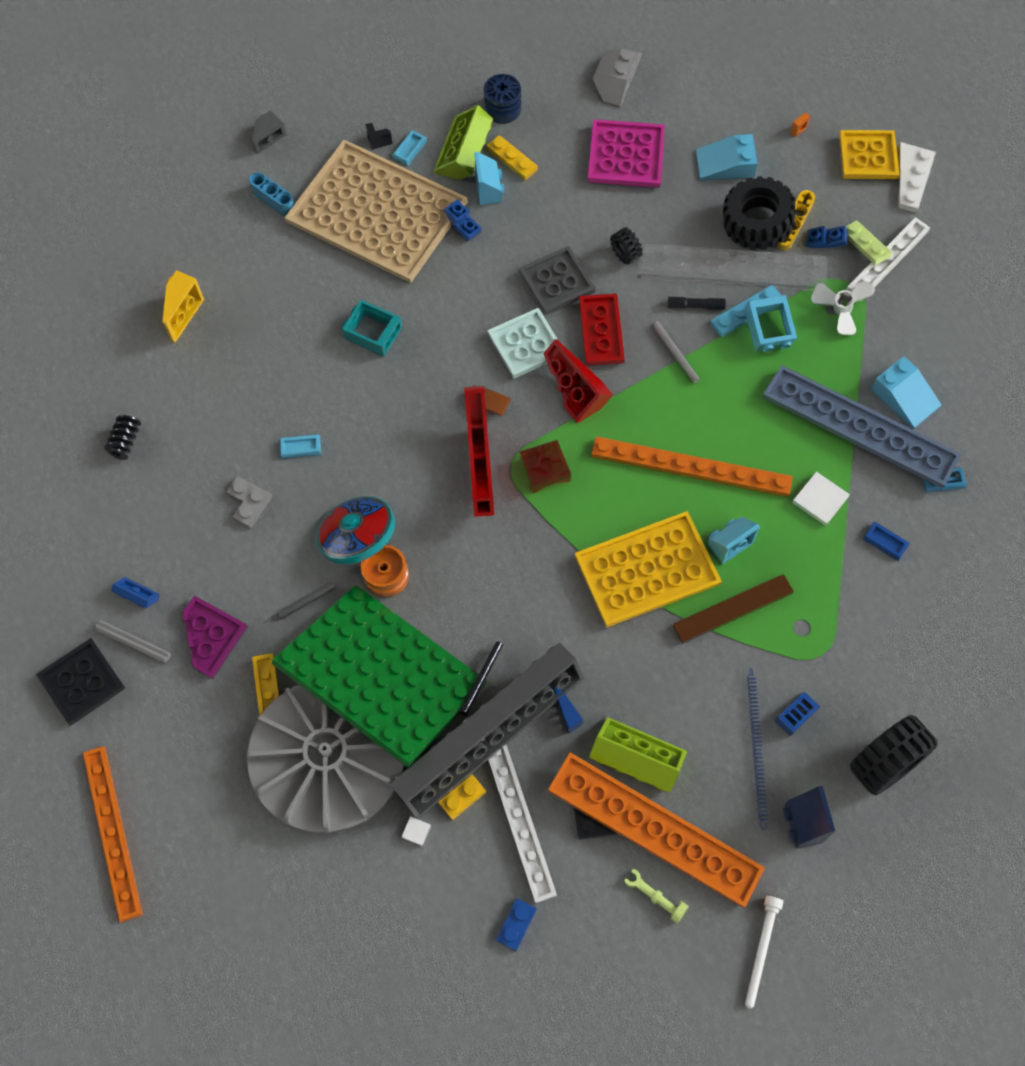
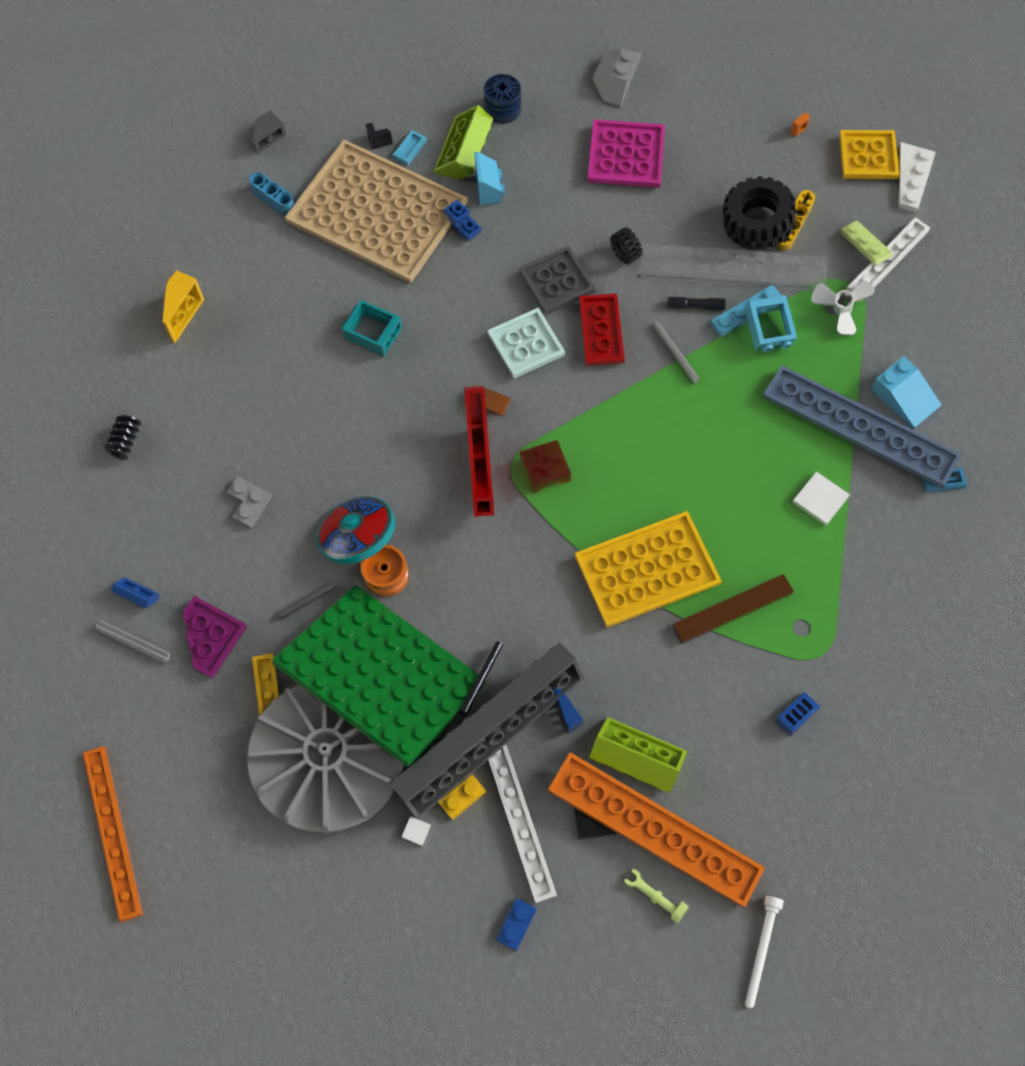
black plate [36,638,126,726] -> none
medium azure tile [280,434,321,459] -> none
yellow plate [487,135,538,181] -> none
red wedge [543,339,613,423] -> none
orange plate [592,436,793,497] -> none
medium azure slope [696,134,758,181] -> none
medium azure slope [707,516,760,565] -> none
blue piece [747,668,768,830] -> none
dark blue slope [783,786,835,848] -> none
blue slope [806,225,848,248] -> none
black tyre [850,715,938,796] -> none
blue tile [863,521,910,561] -> none

